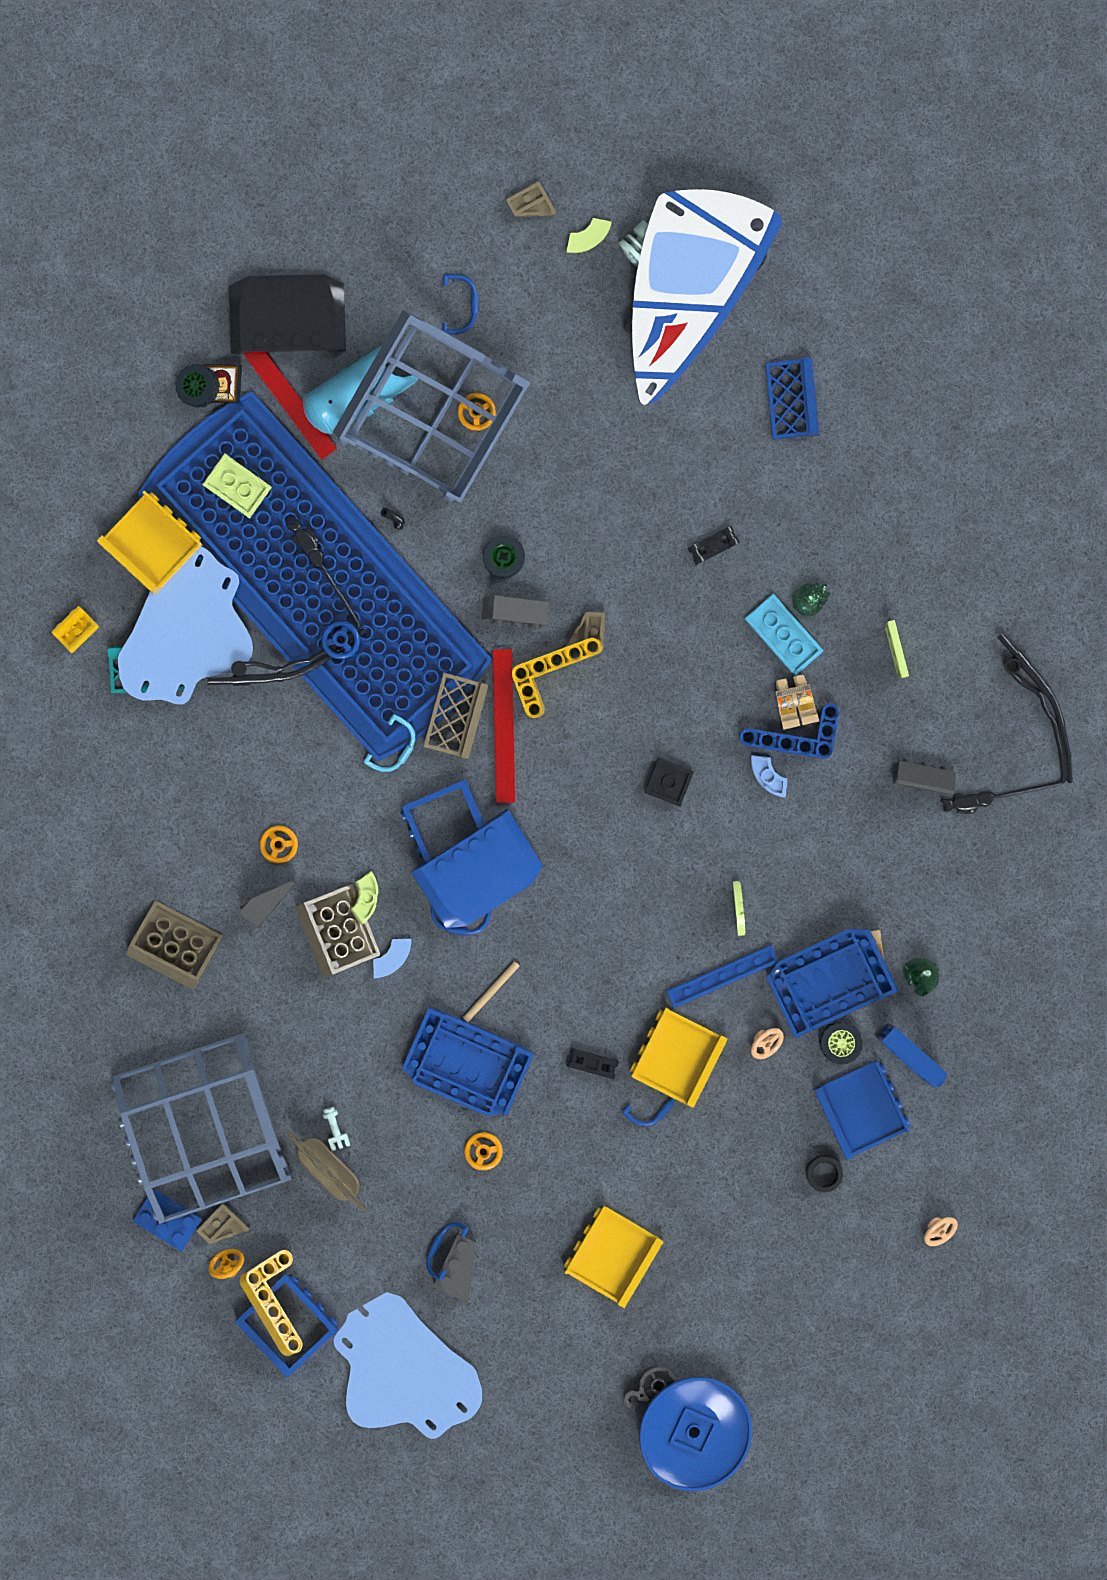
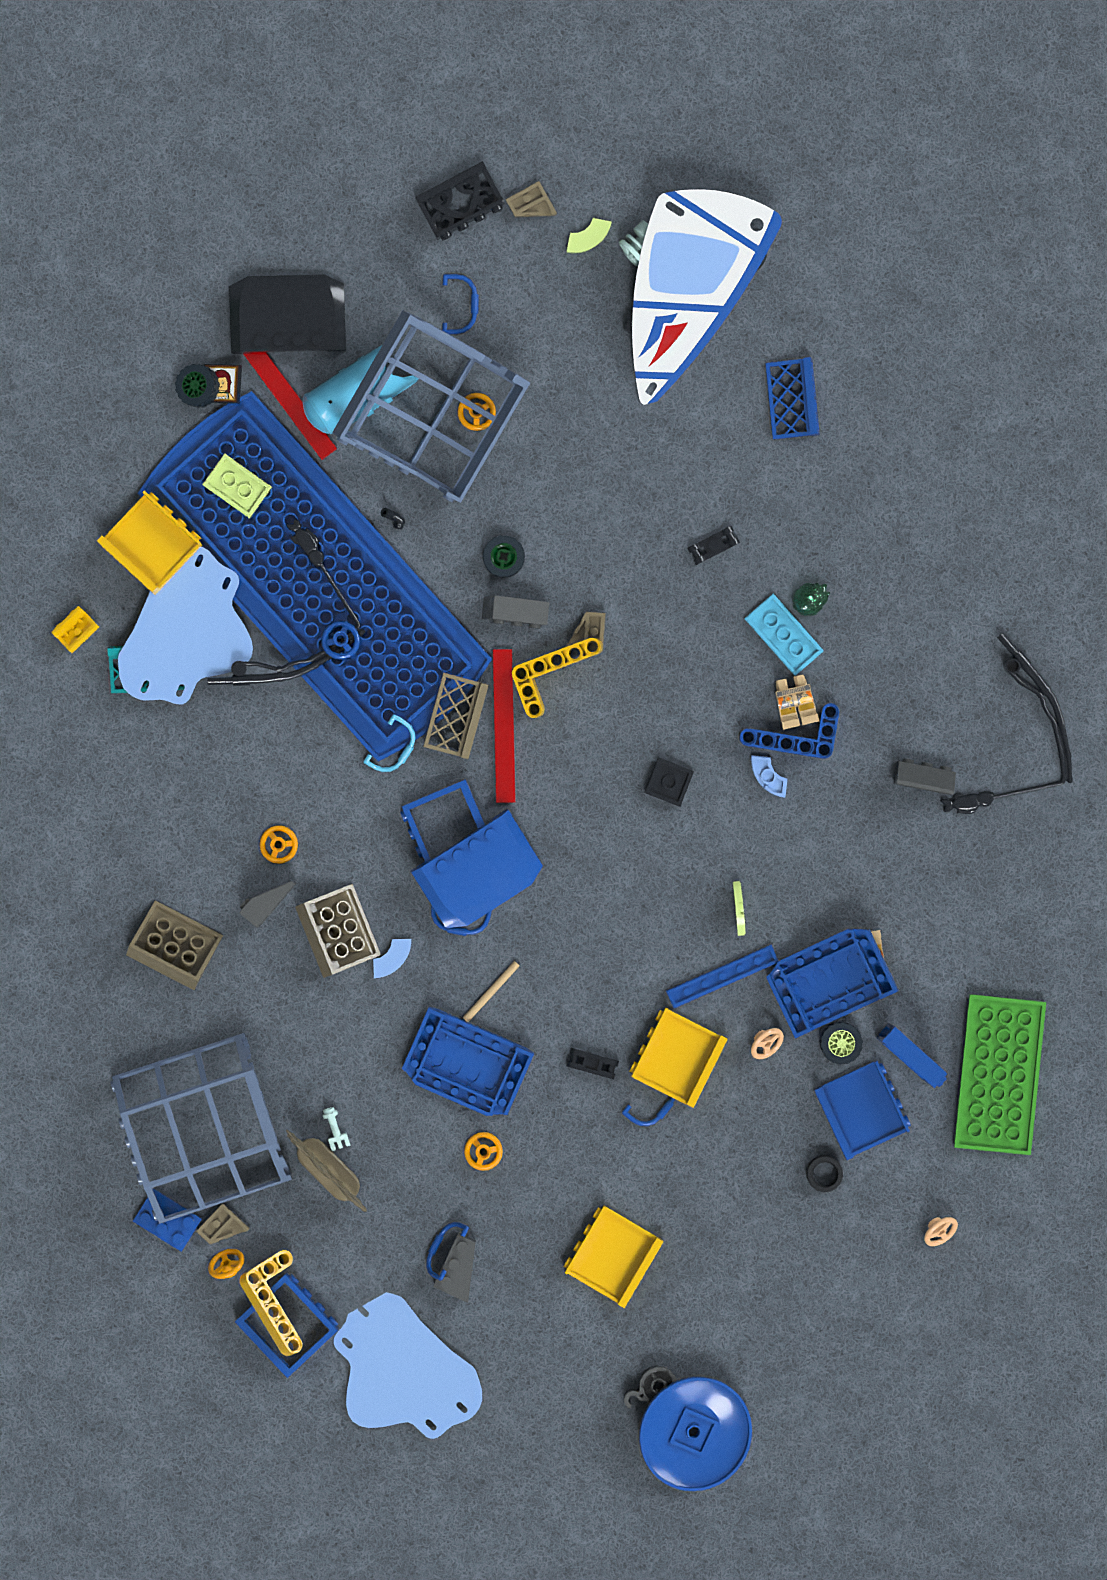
yellowish green tile [351,871,378,925] -> none
yellowish green tile [884,620,909,679] -> none
clear green cylinder [903,957,939,997] -> none
none -> black fence [415,161,505,241]
none -> bright green plate [954,994,1046,1155]

